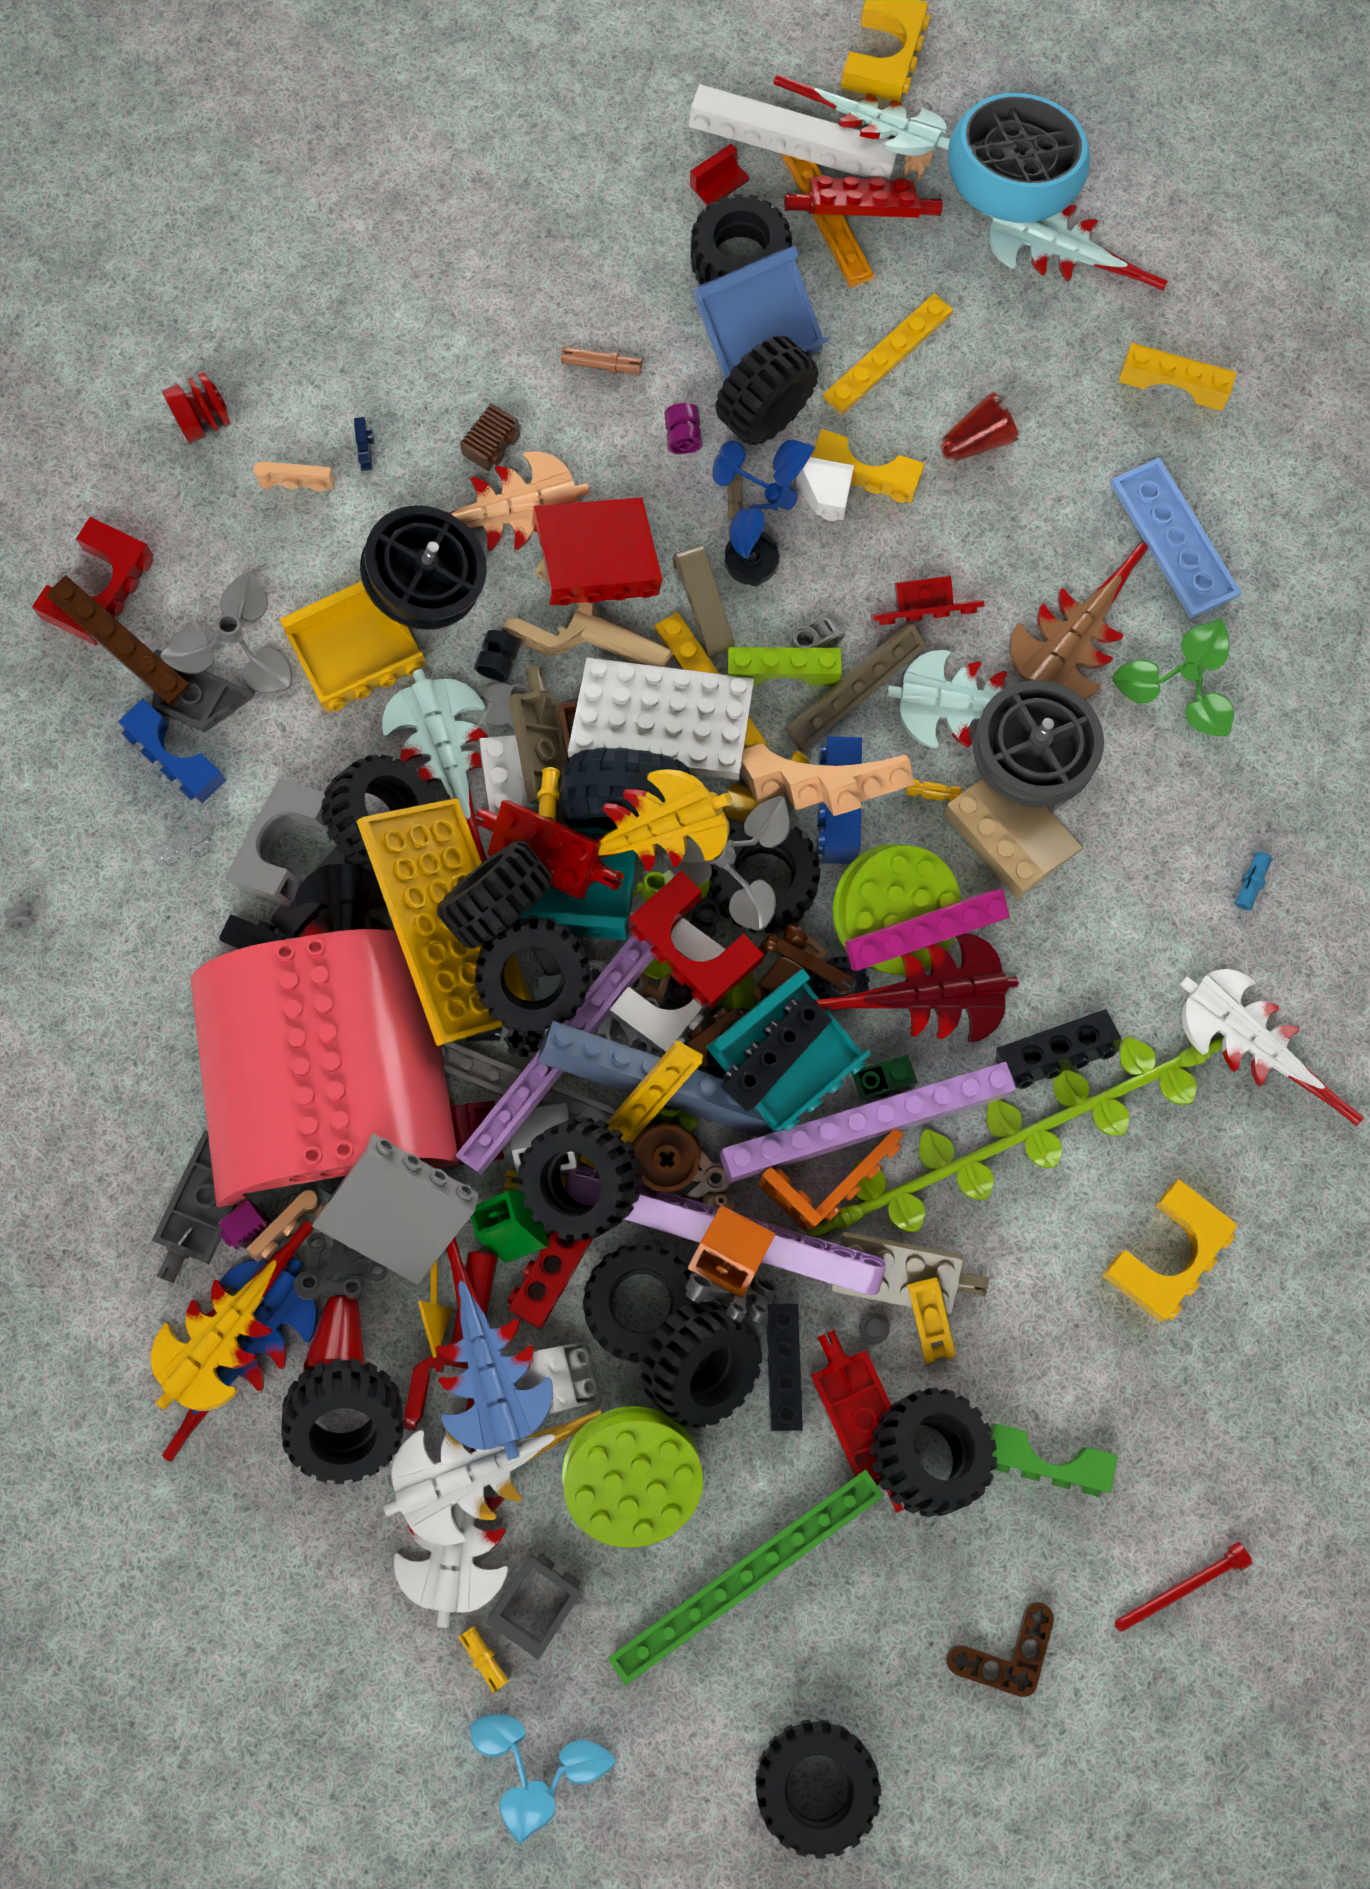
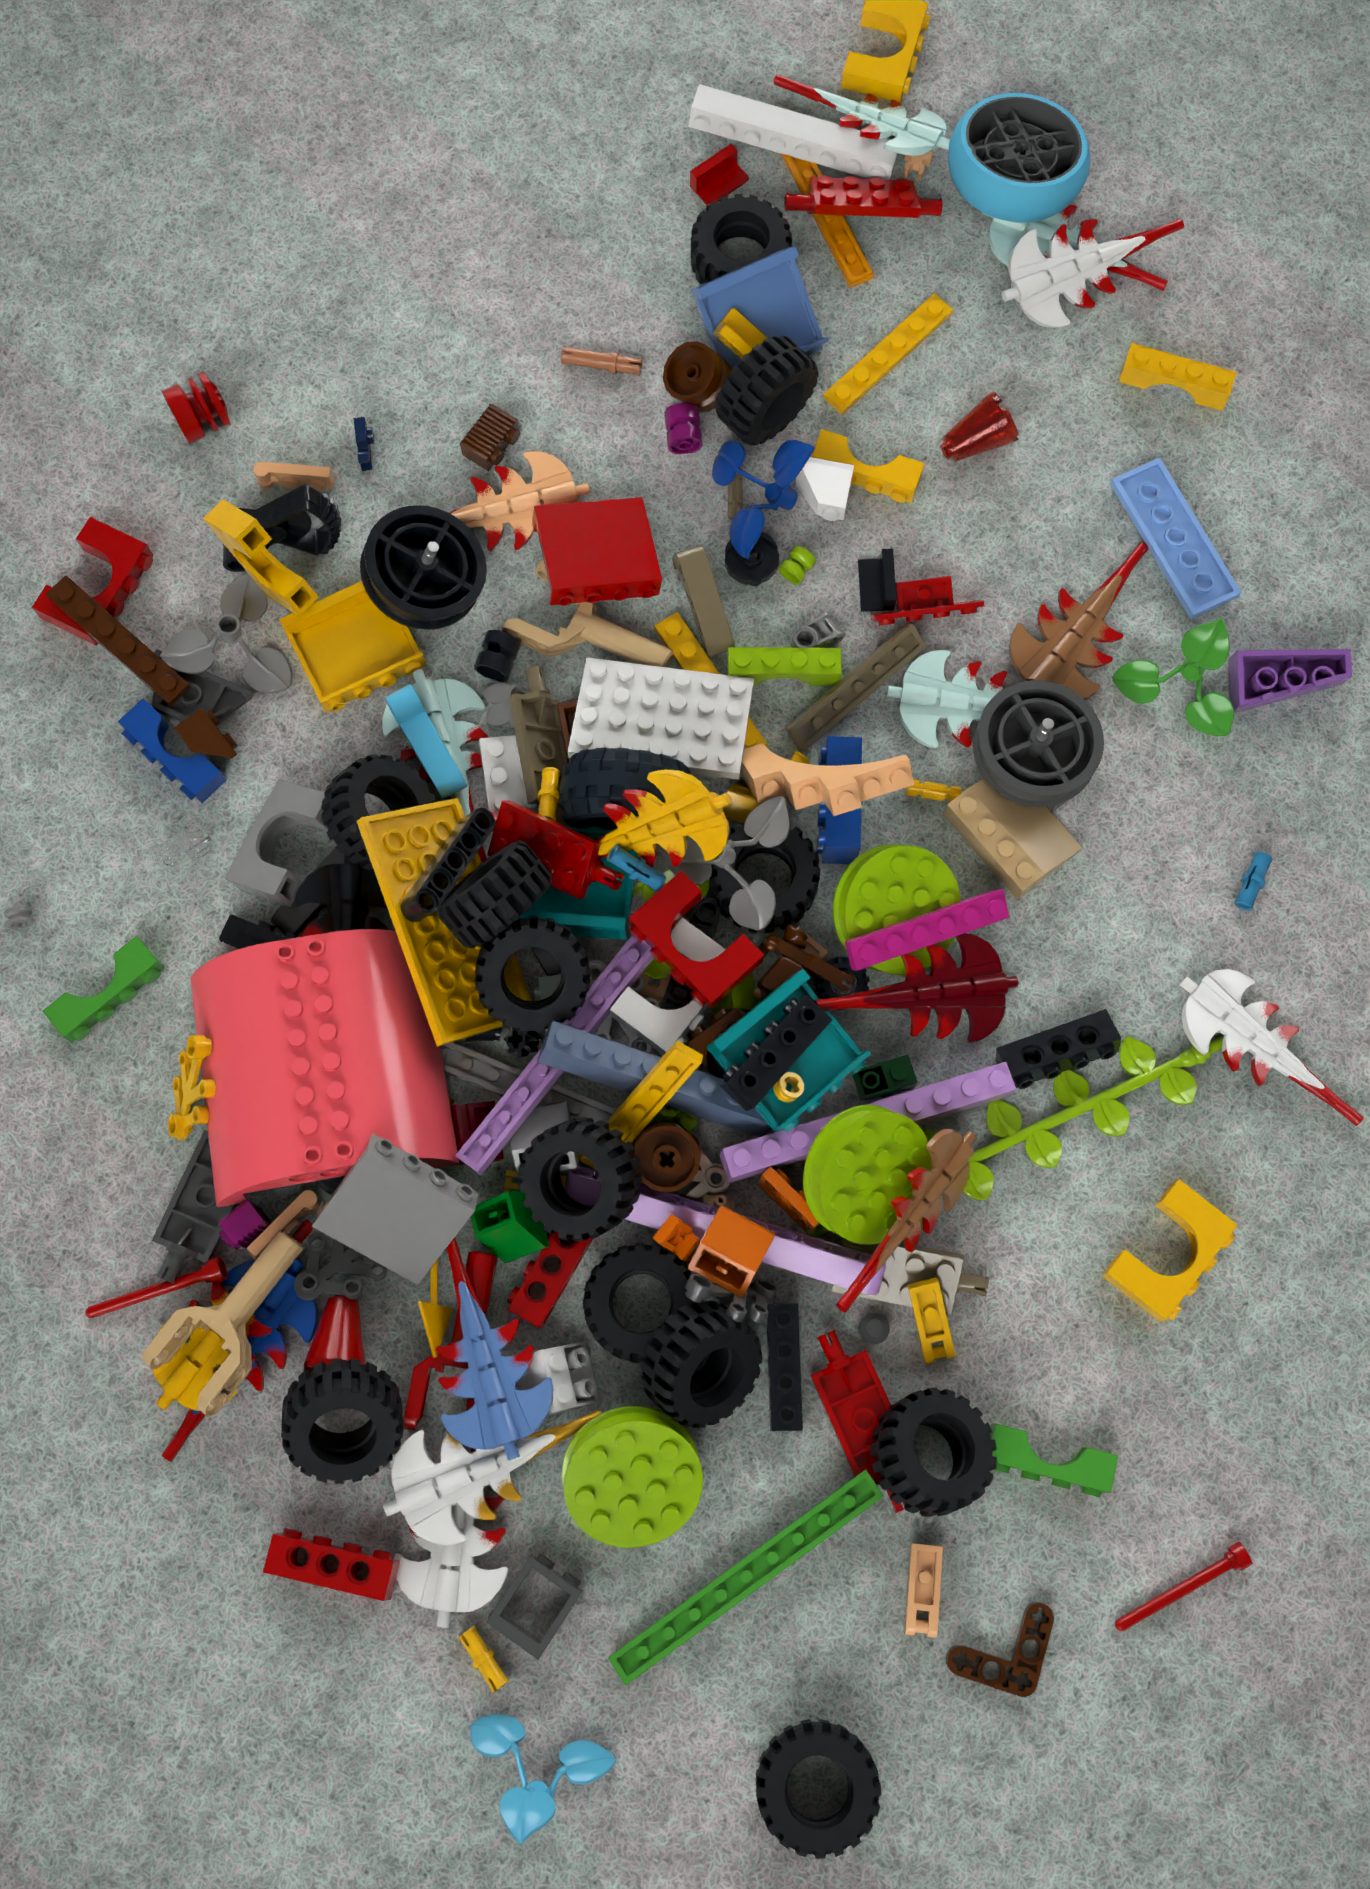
none -> bright green arch [43,936,165,1043]
none -> red piece [85,1257,228,1318]
none -> tan piece [142,1230,304,1417]
none -> yellow plant [168,1035,216,1140]
none -> reddish brown slope [174,708,238,758]
none -> yellow arch [203,499,319,617]
none -> black arm [223,485,341,572]
none -> red brick [263,1528,400,1601]
none -> medium azure beam [385,684,468,800]
none -> black beam [401,808,495,922]
none -> dark azure pin [607,844,666,892]
none -> orange slope [653,1213,700,1264]
none -> reddish brown wheel [663,341,731,412]
none -> yellow panel [712,308,768,359]
none -> yellow bush [773,1072,804,1103]
none -> lime wheel [778,546,816,585]
none -> lime wheel [803,1105,932,1245]
none -> medium nougat animal [836,1129,977,1313]
none -> black panel [858,549,896,612]
none -> light nougat plate [904,1543,943,1638]
none -> white animal [1002,218,1184,328]
none -> medium lavender wedge [1228,649,1352,713]

